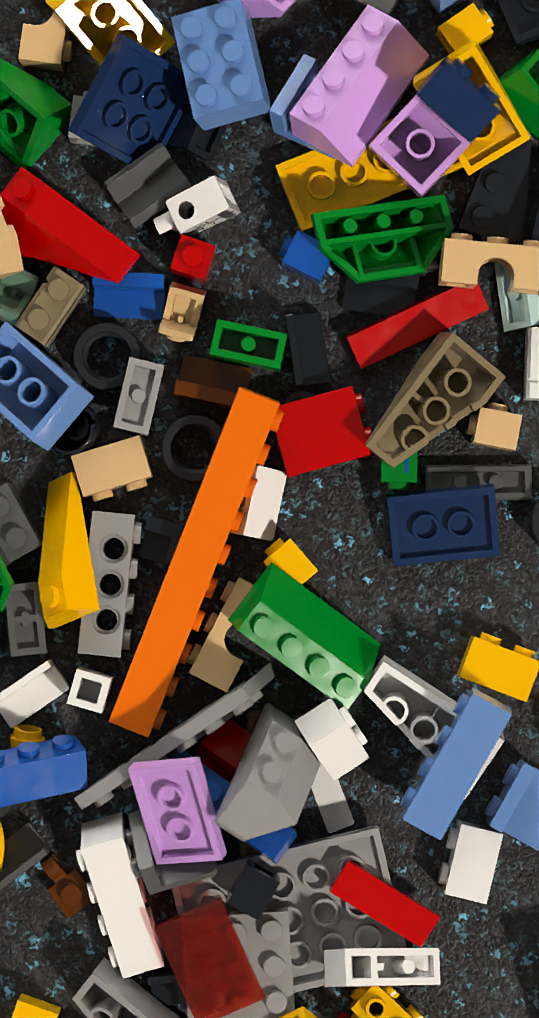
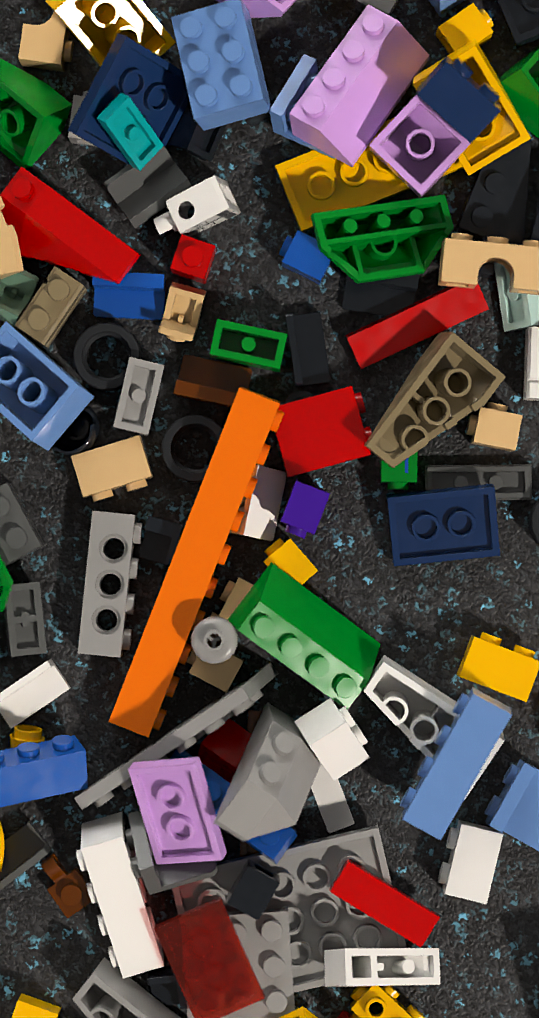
yellow wedge [38,472,100,629] -> none
white brick [67,666,114,713] -> none
none -> teal plate [97,93,164,171]
none -> light grey head [191,616,238,664]
none -> dark purple brick [281,481,330,539]

